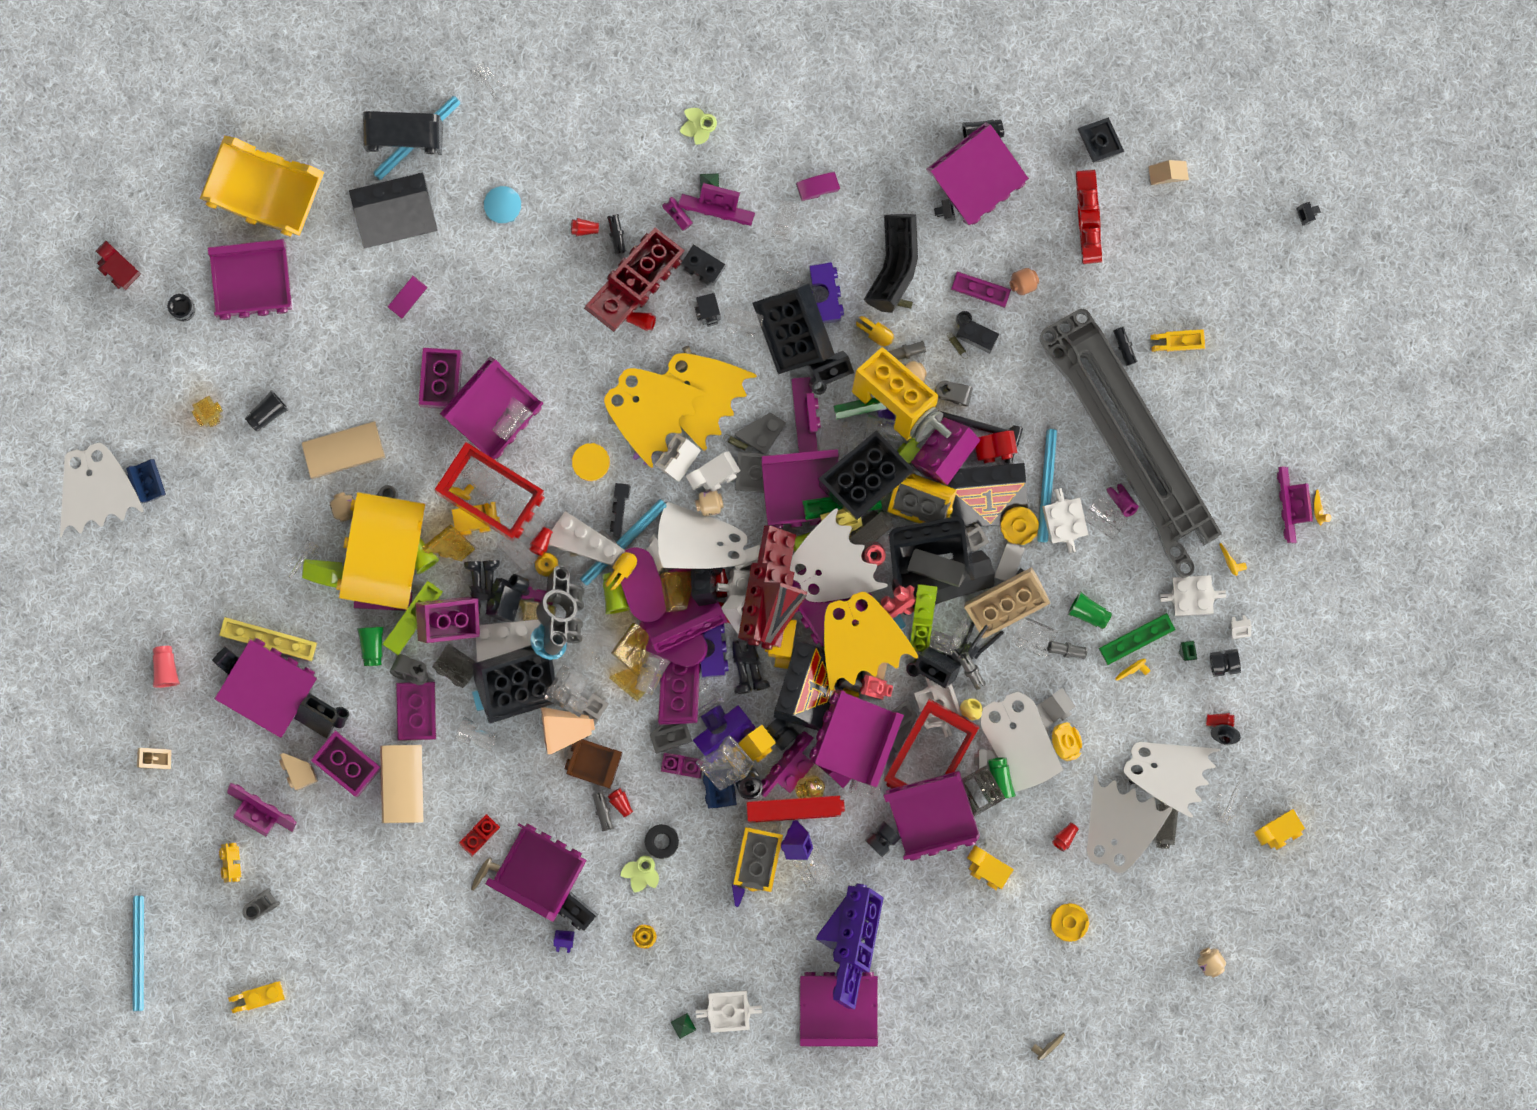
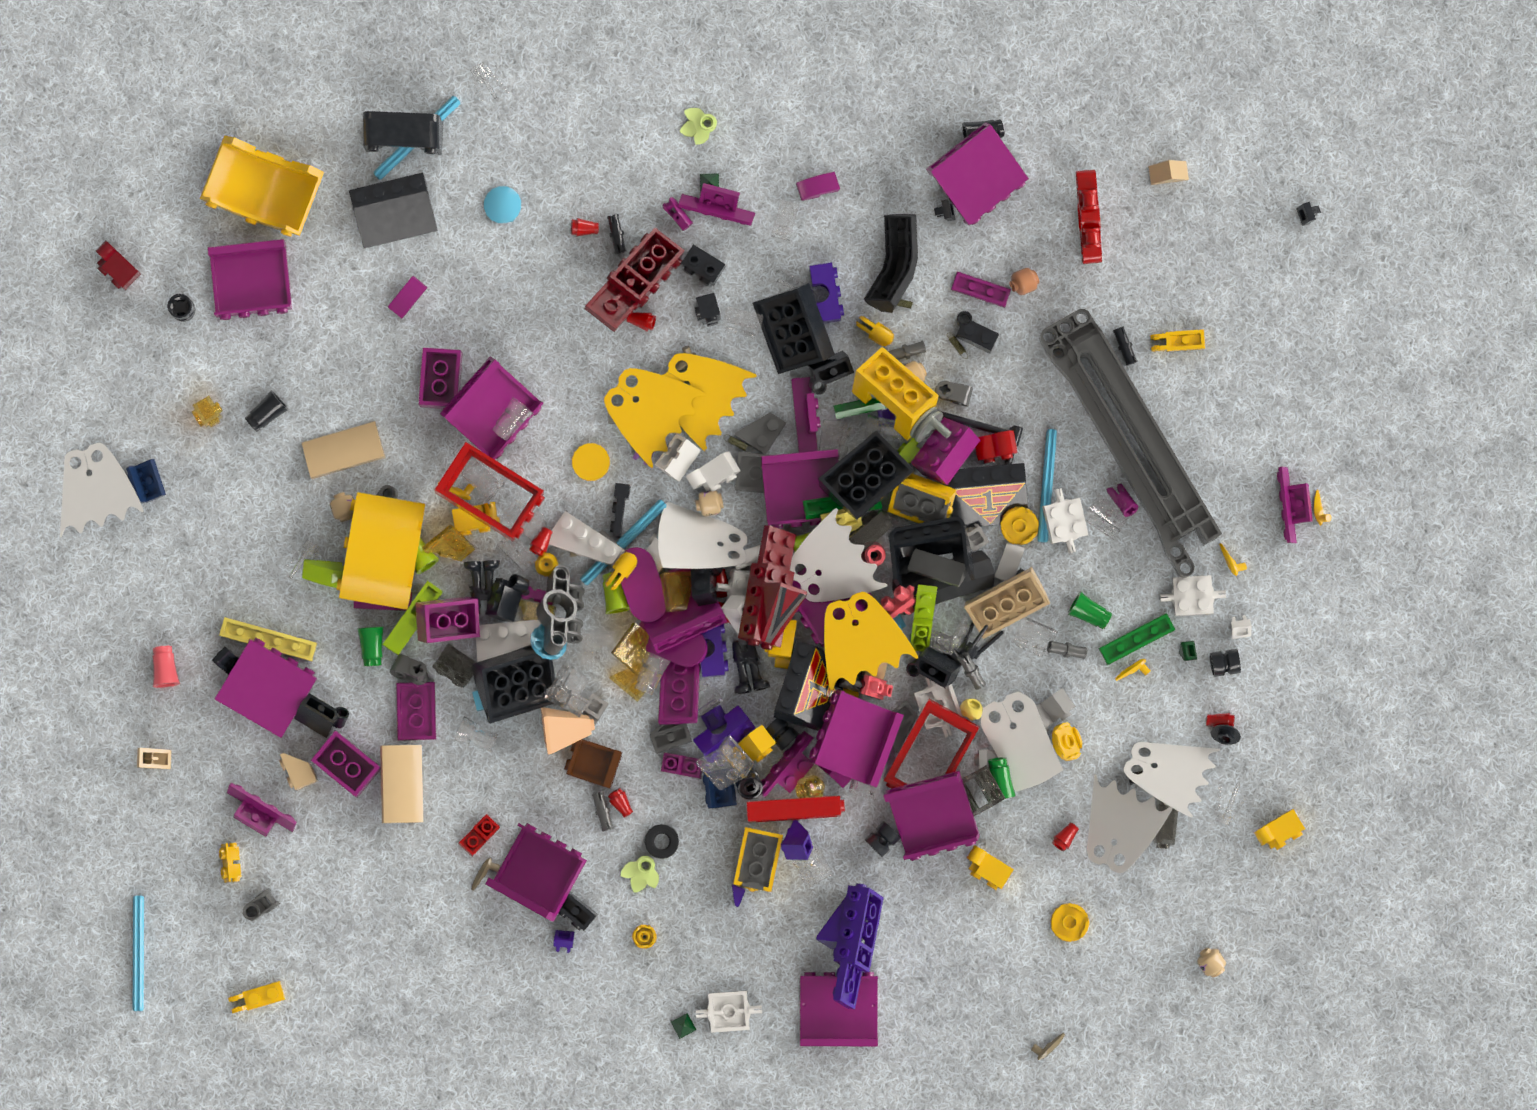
black slope [1078,117,1124,163] -> none

